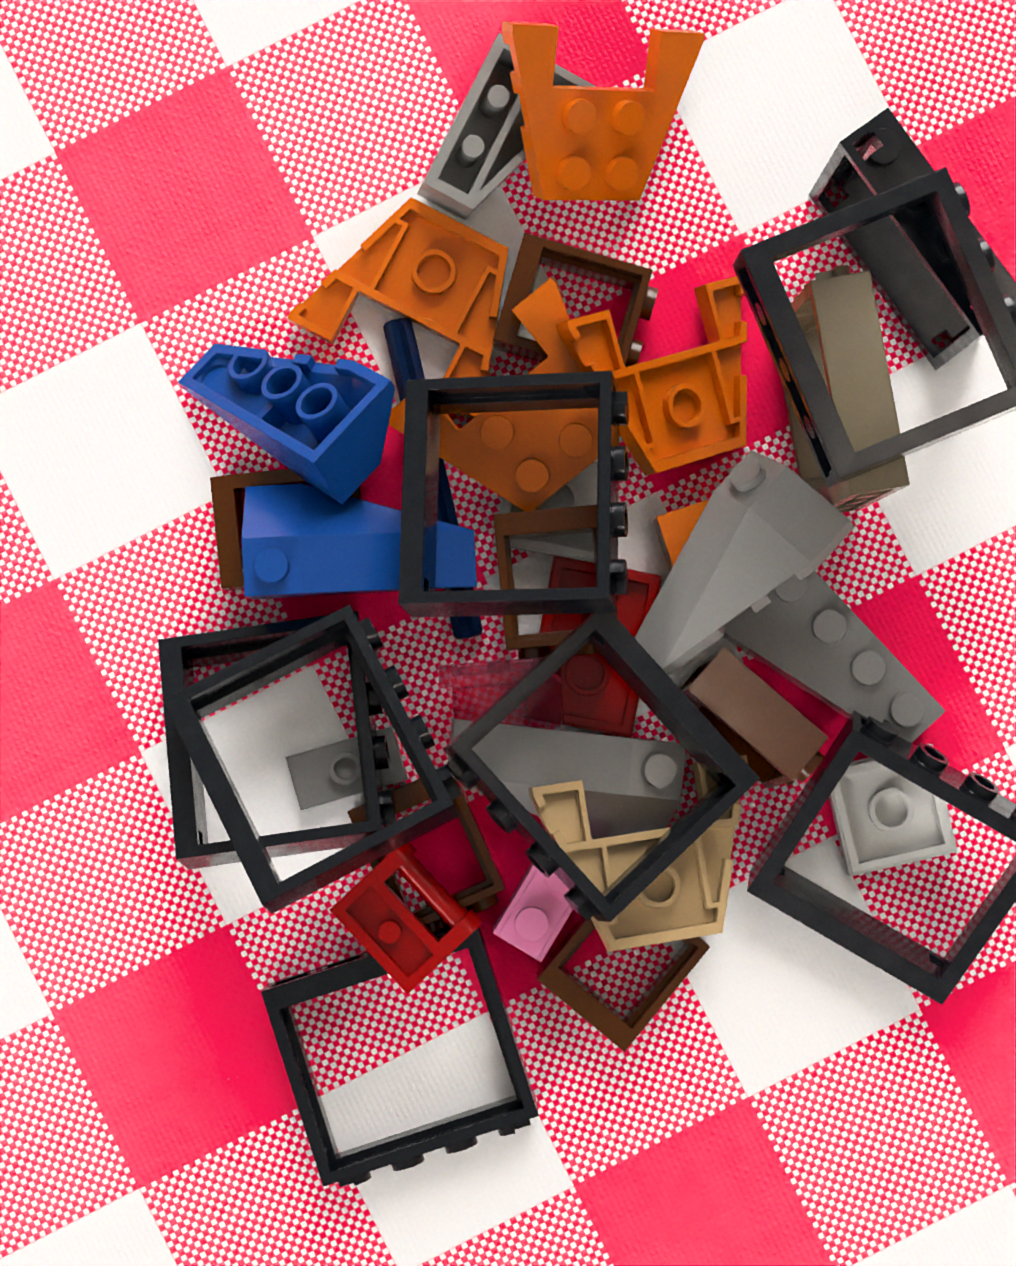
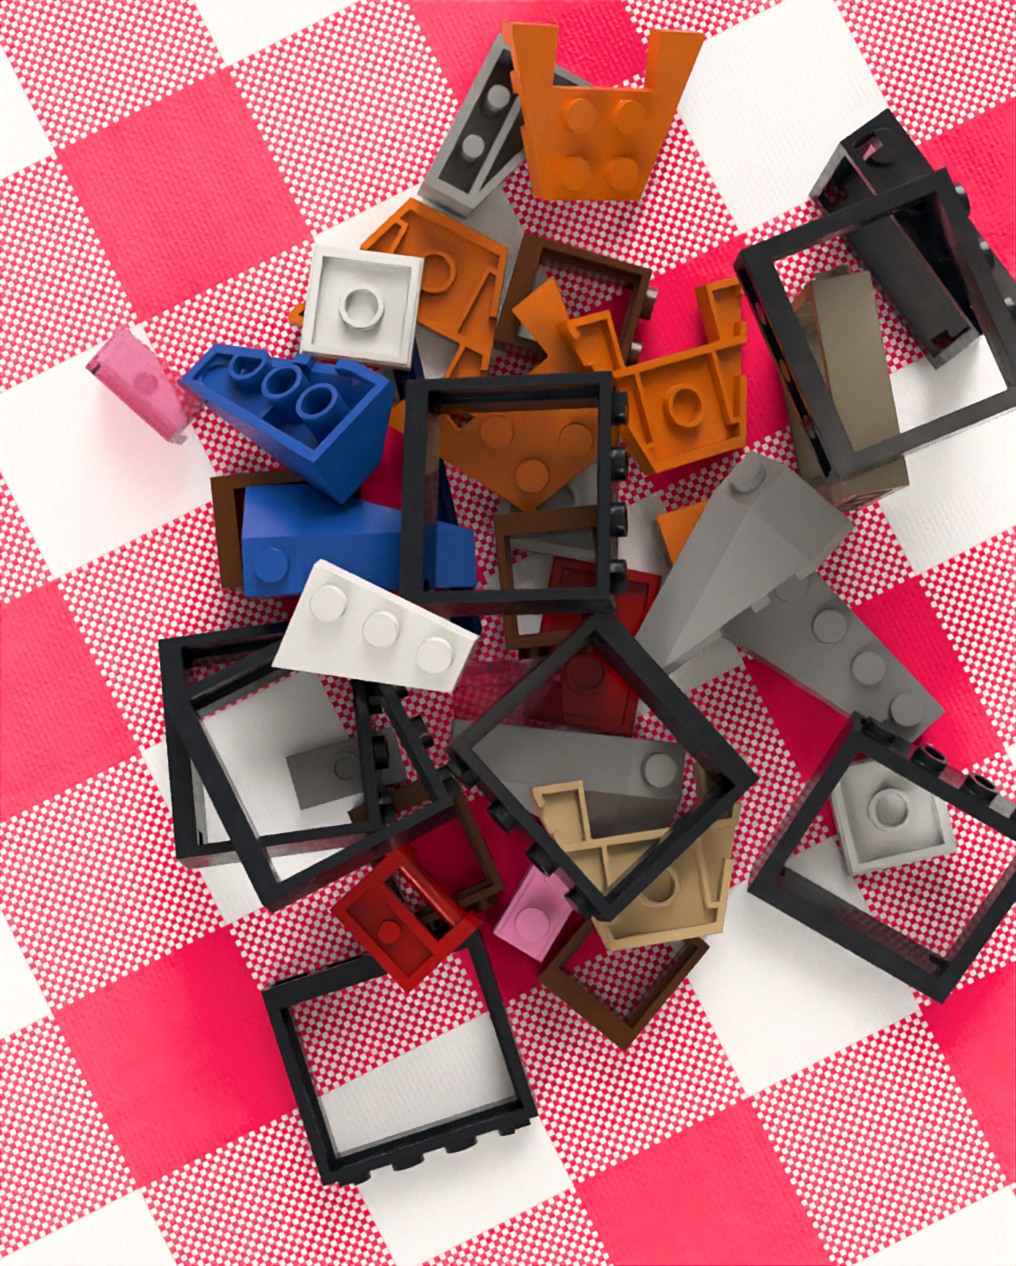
reddish brown window [680,647,829,789] -> none
none -> clear pink panel [85,325,209,445]
none -> white wing [271,559,479,693]
none -> white tile [299,244,425,371]

